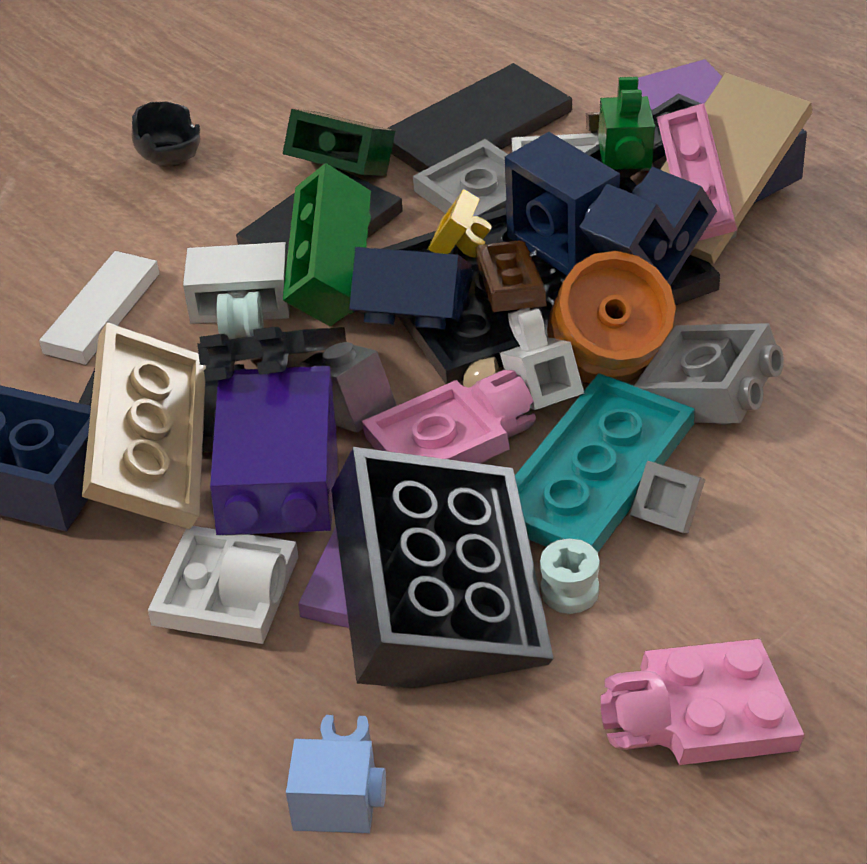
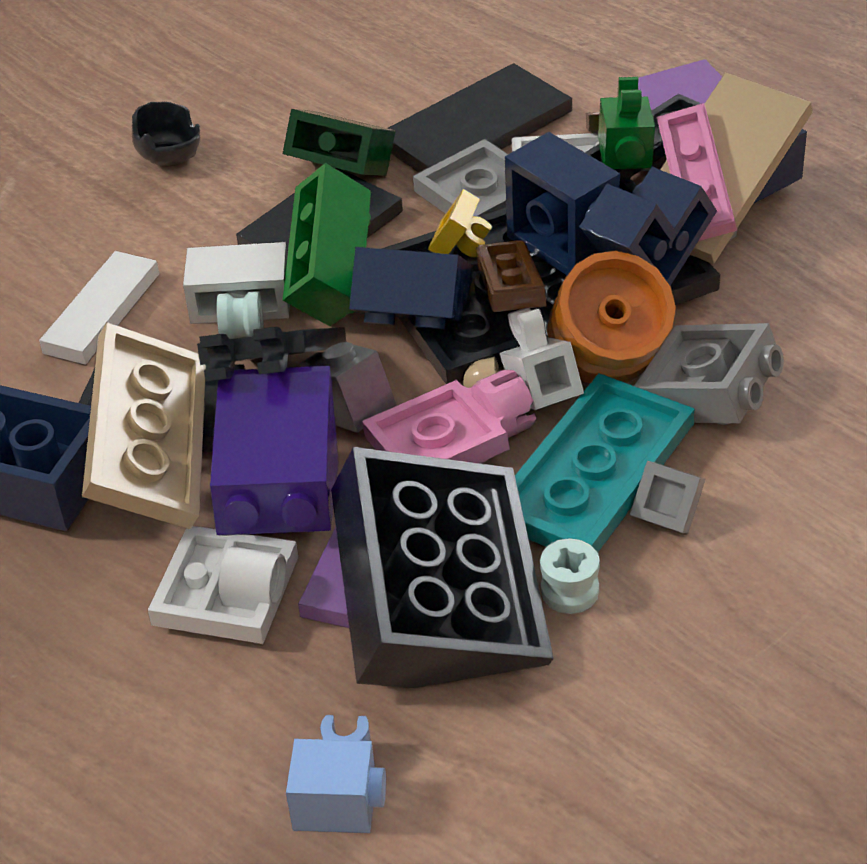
bright pink plate [601,639,804,765] -> none

